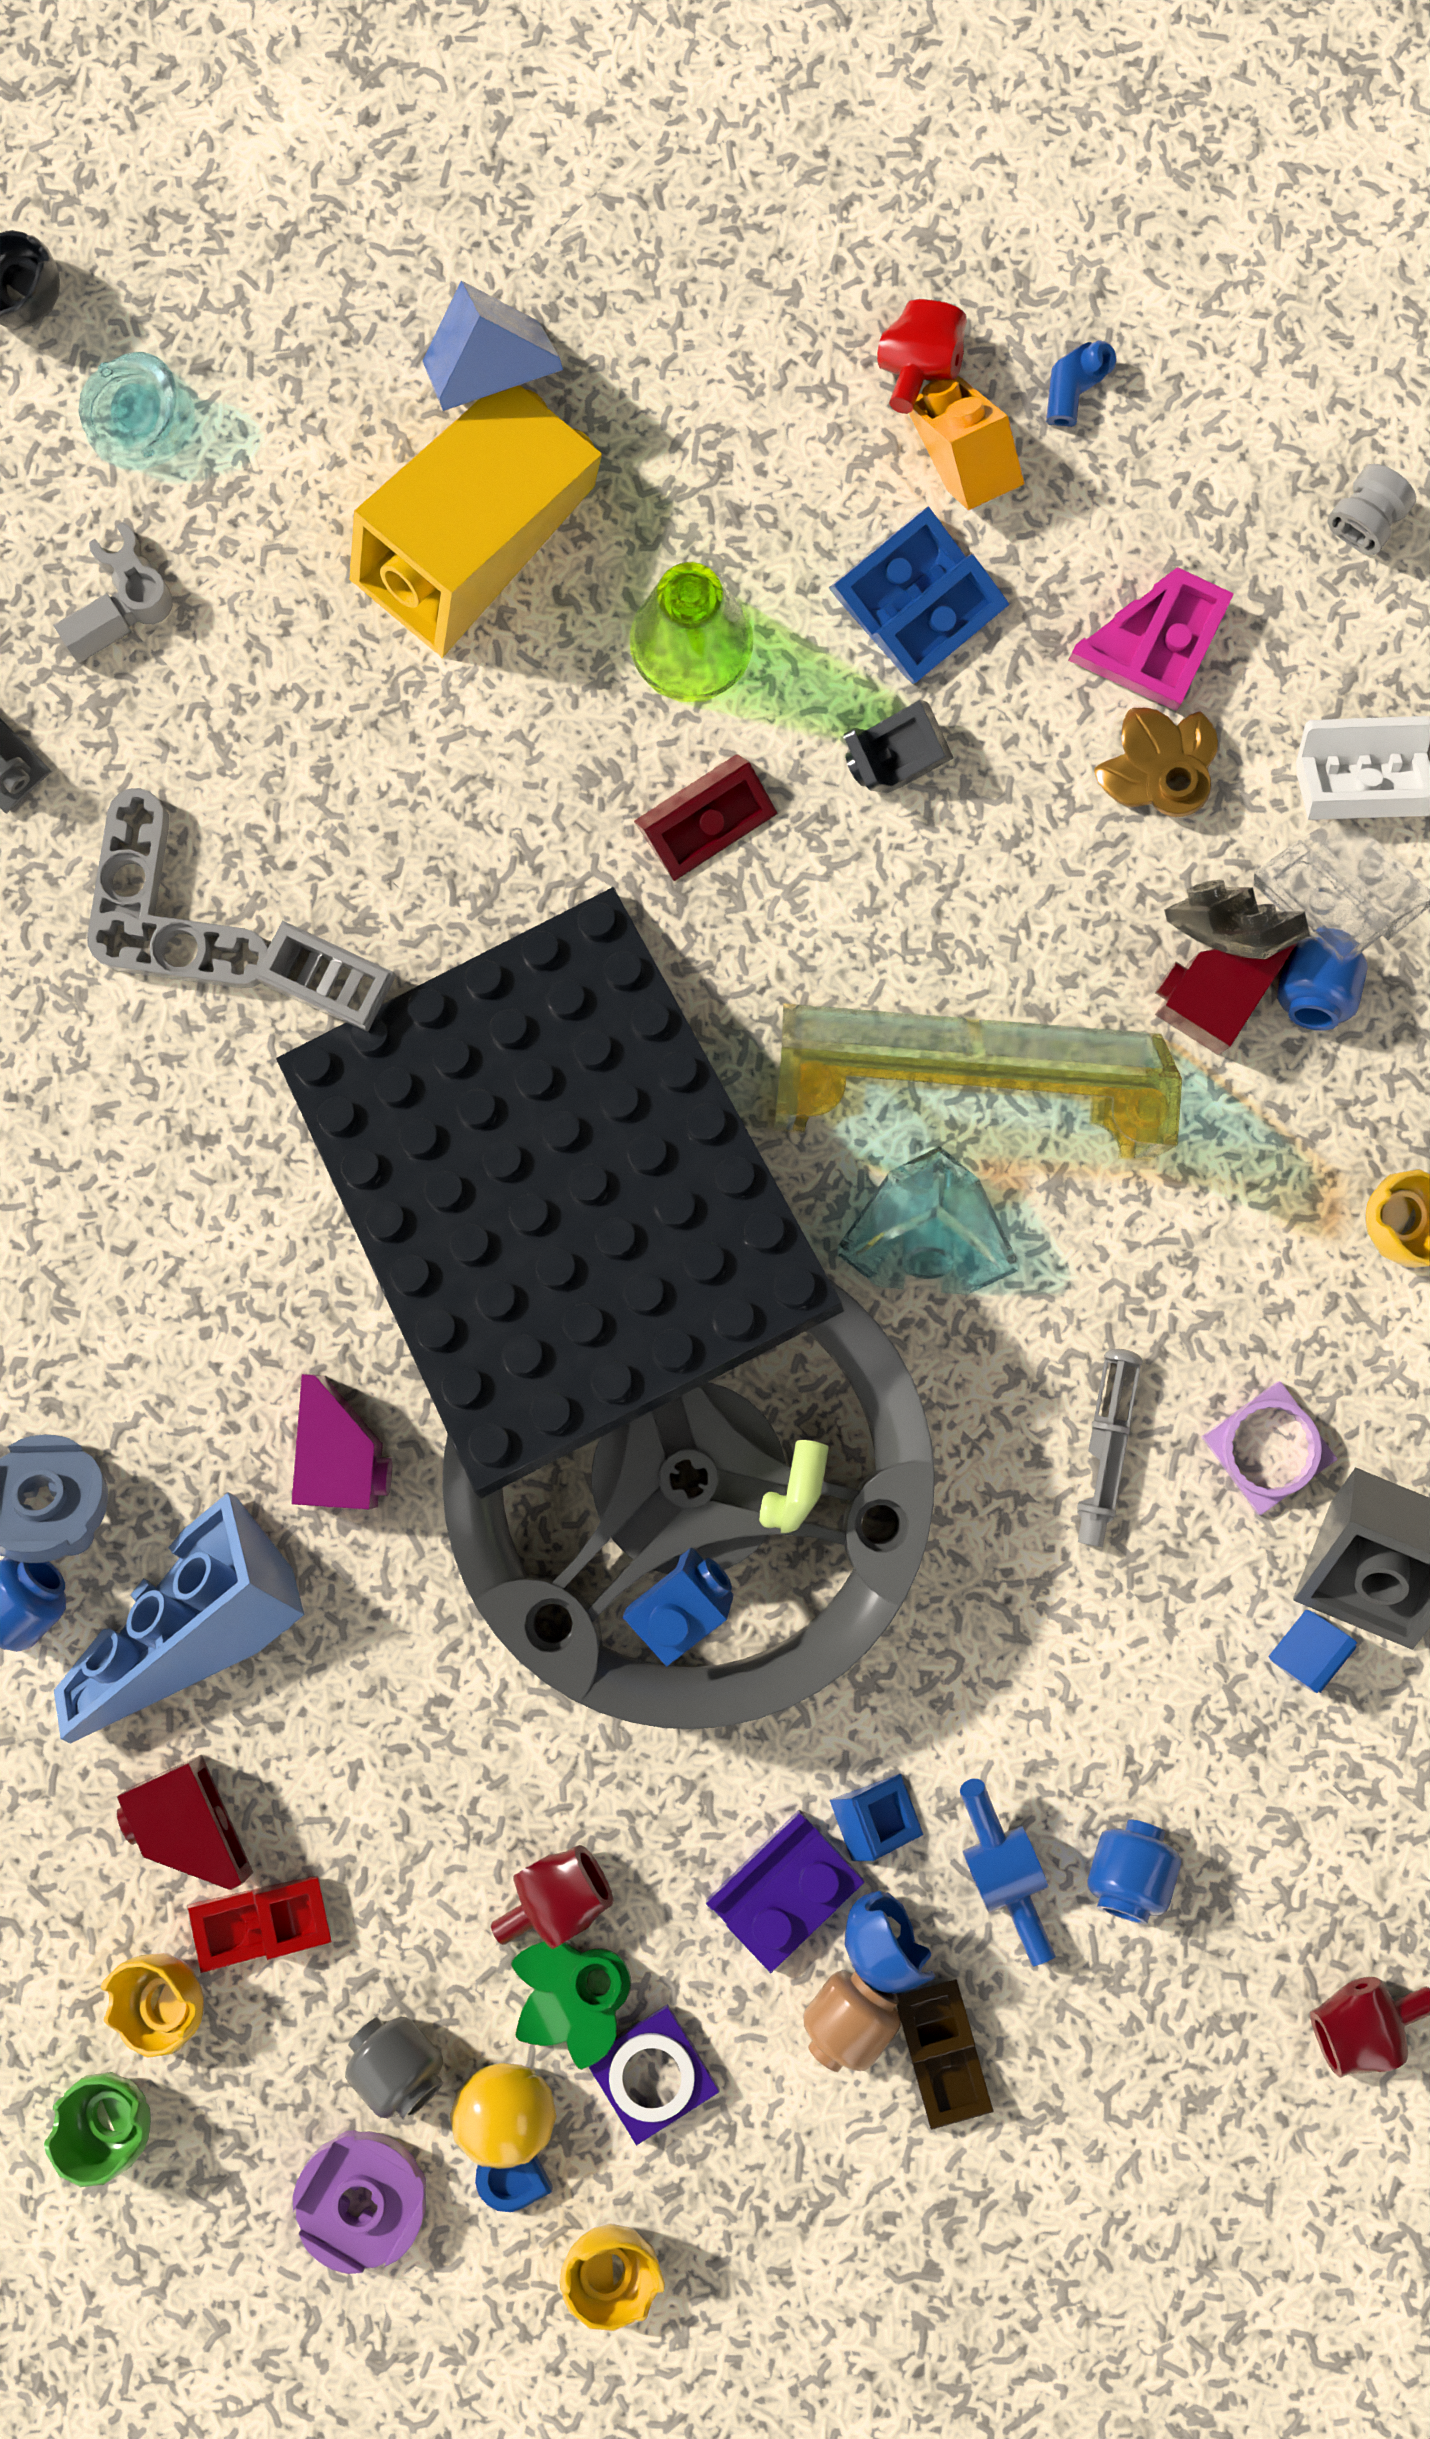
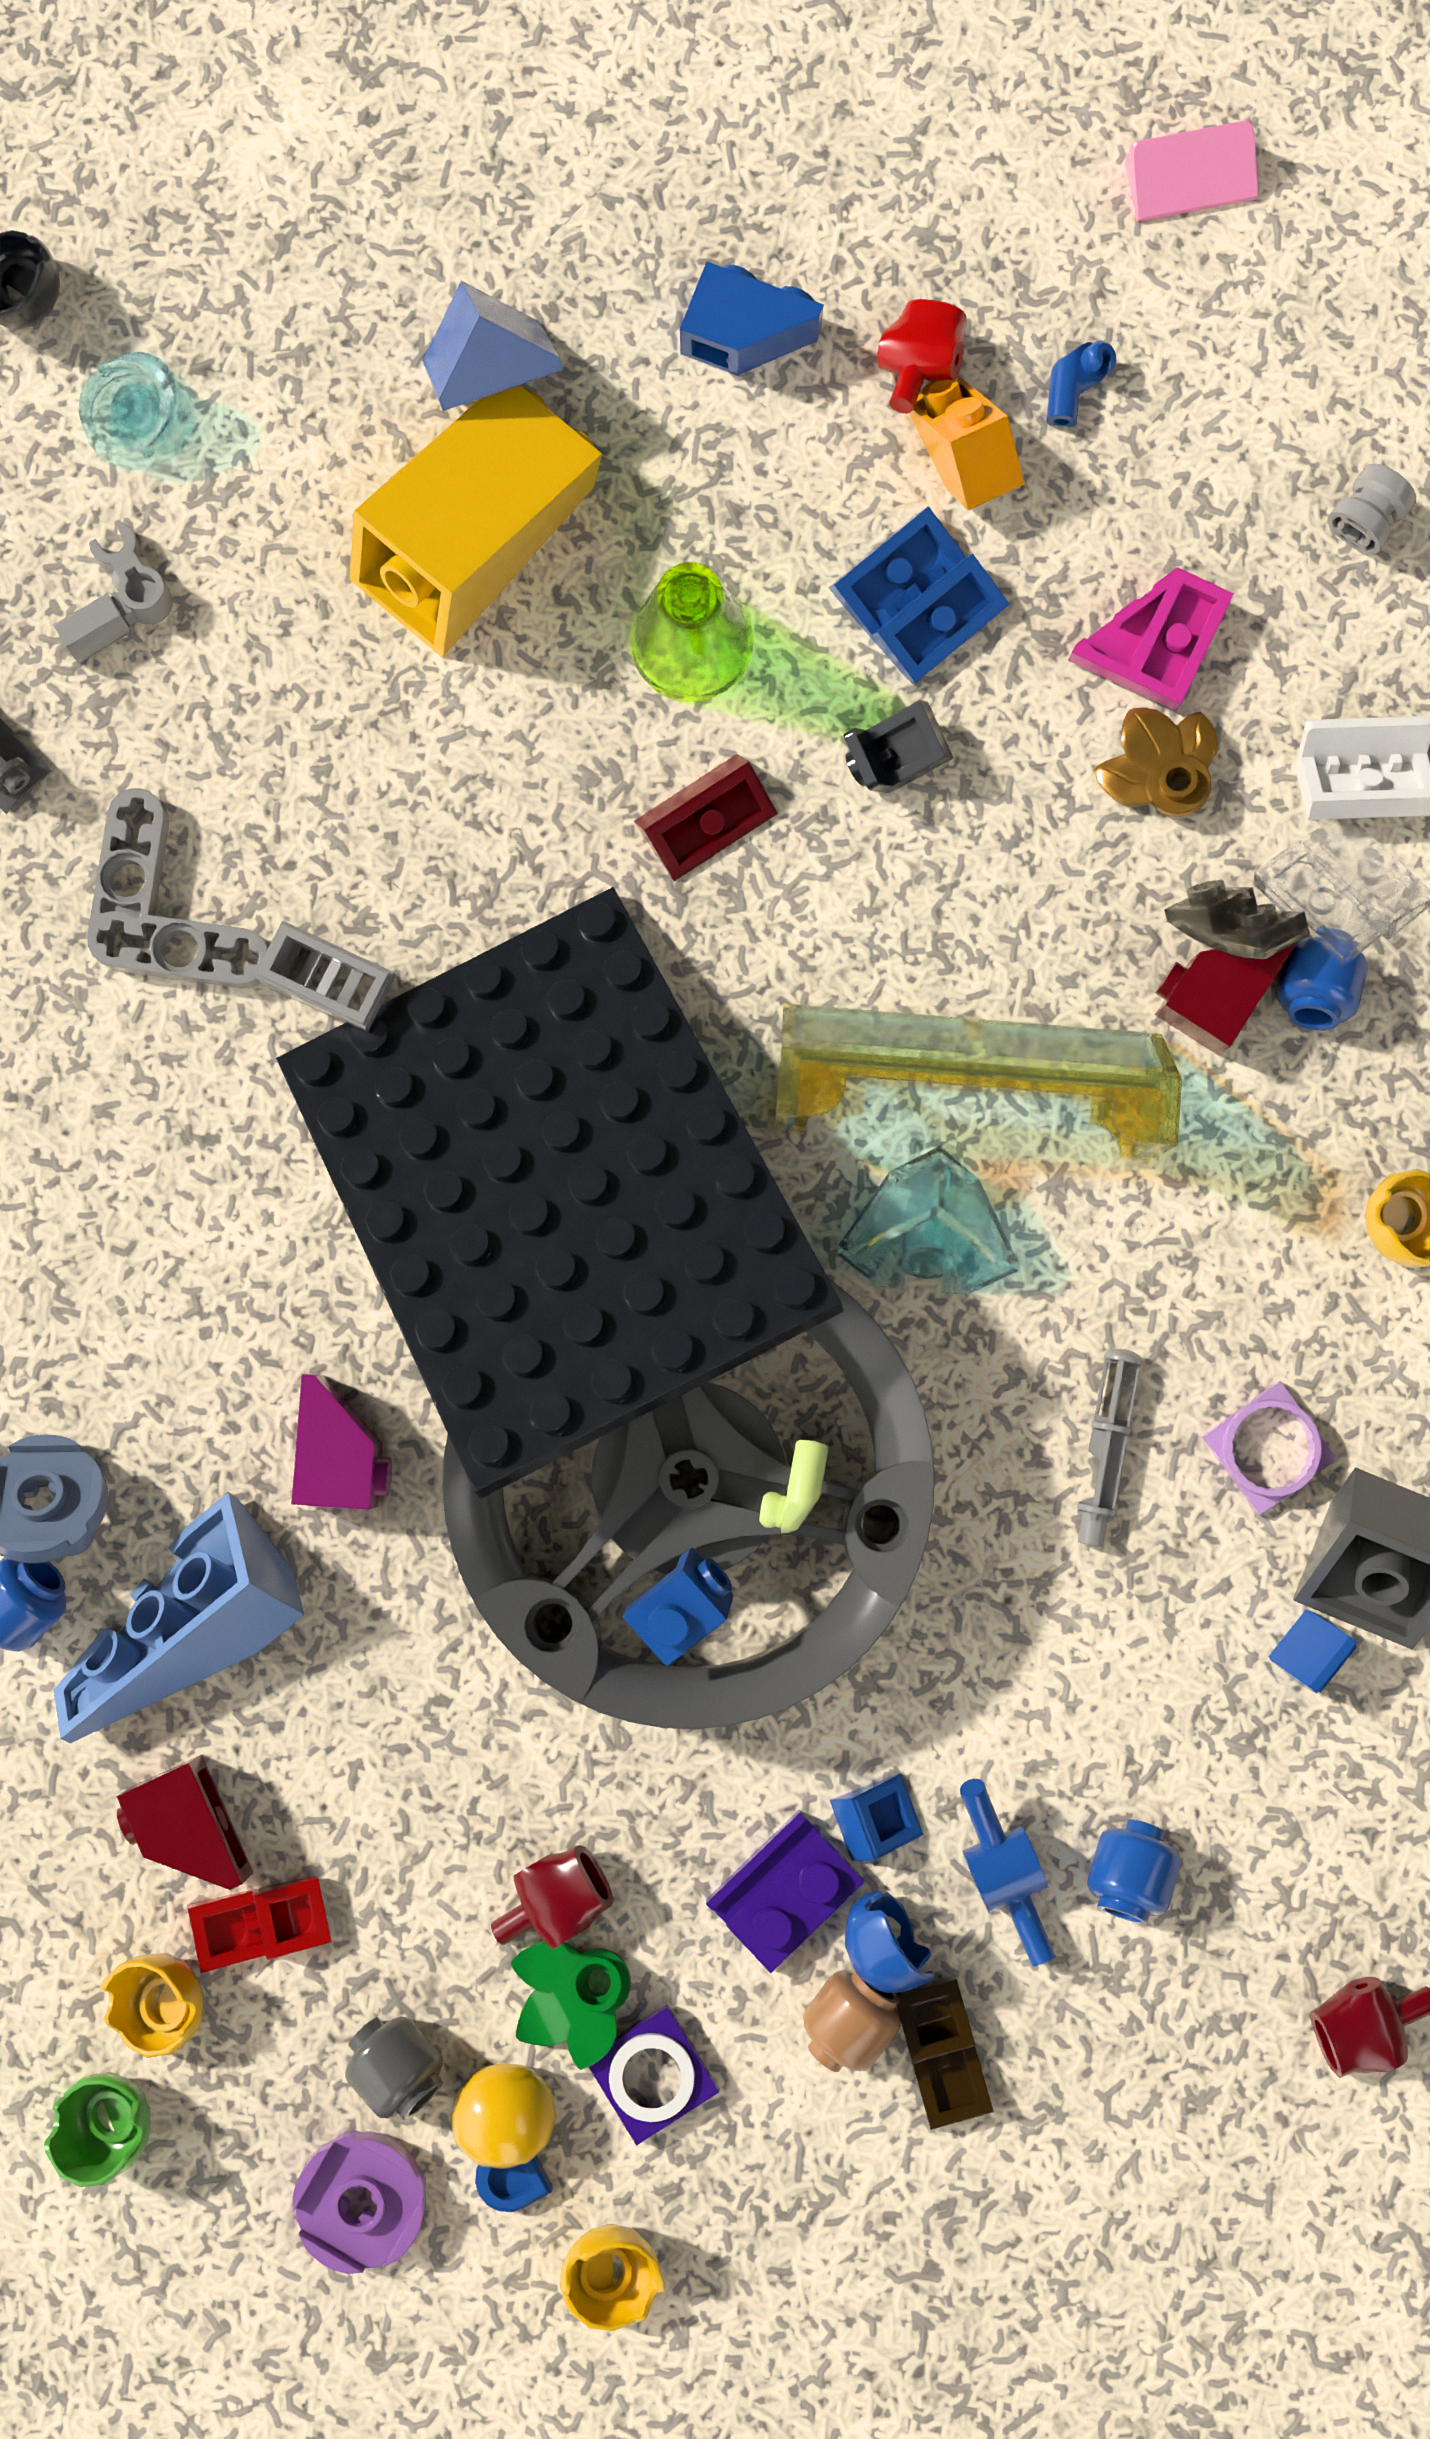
none -> blue slope [680,261,824,375]
none -> bright pink slope [1125,120,1258,222]

